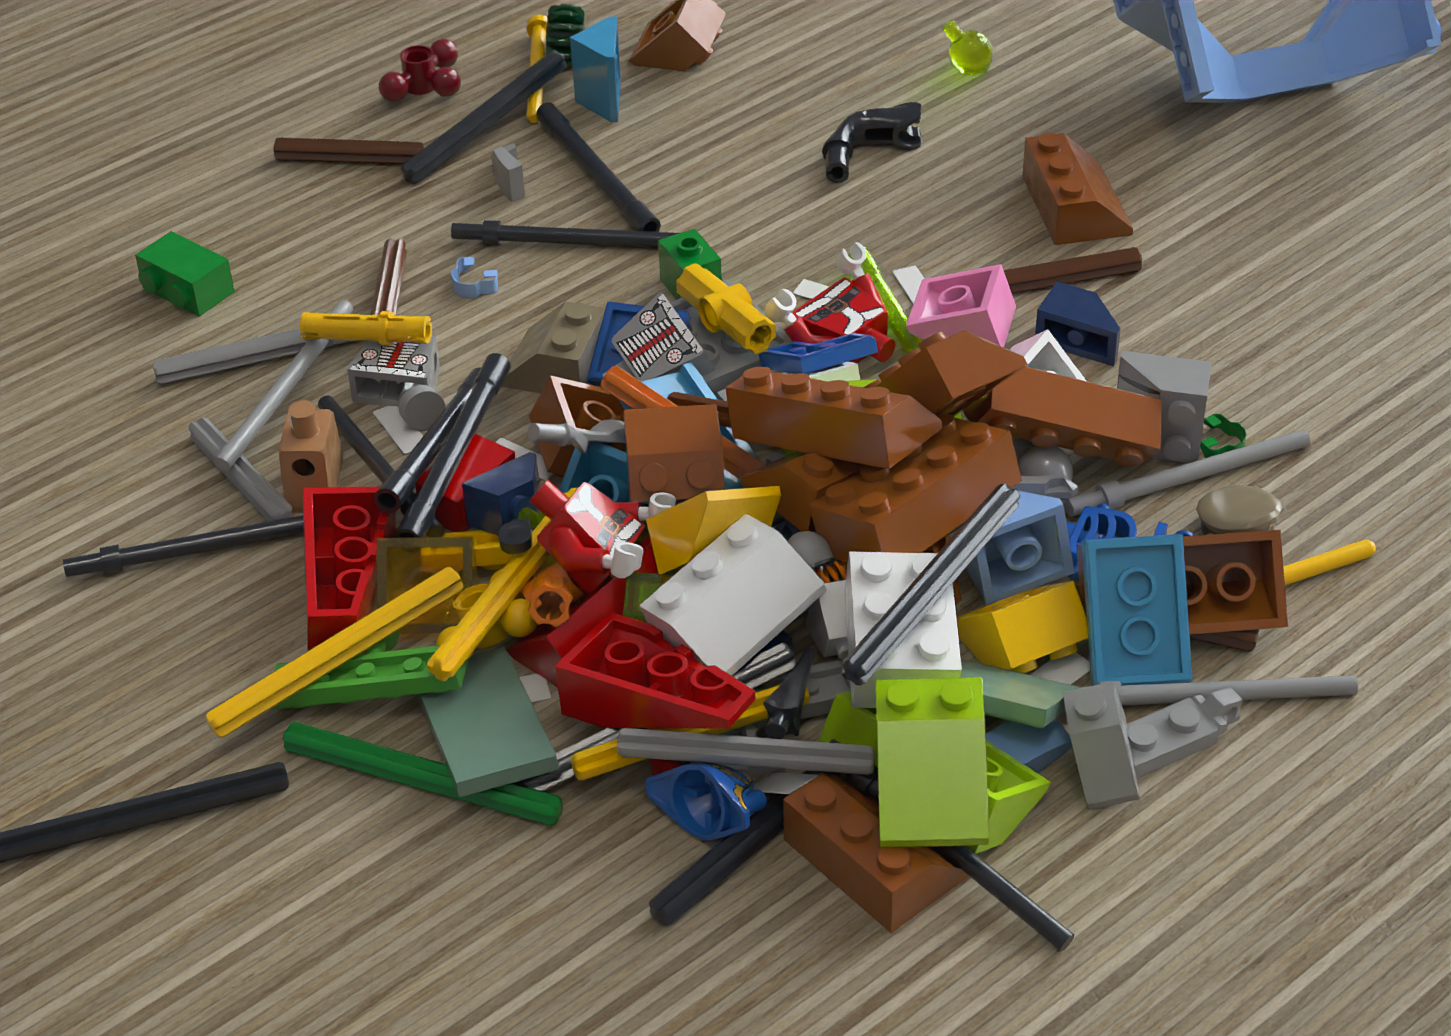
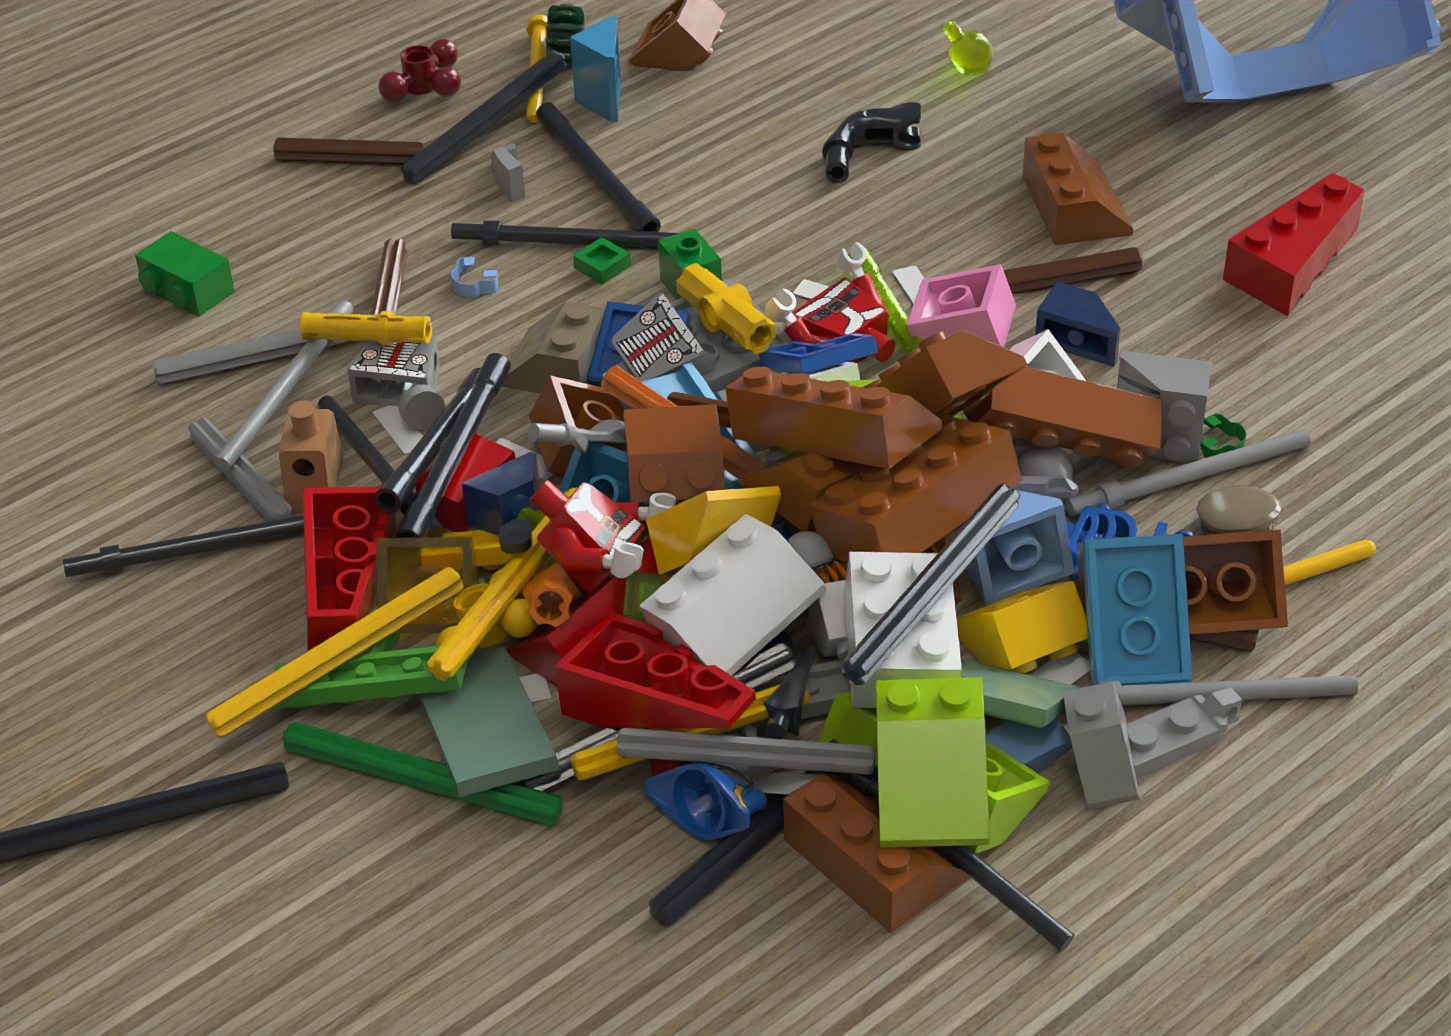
none -> green tile [573,237,631,285]
none -> red wedge [1222,173,1365,316]

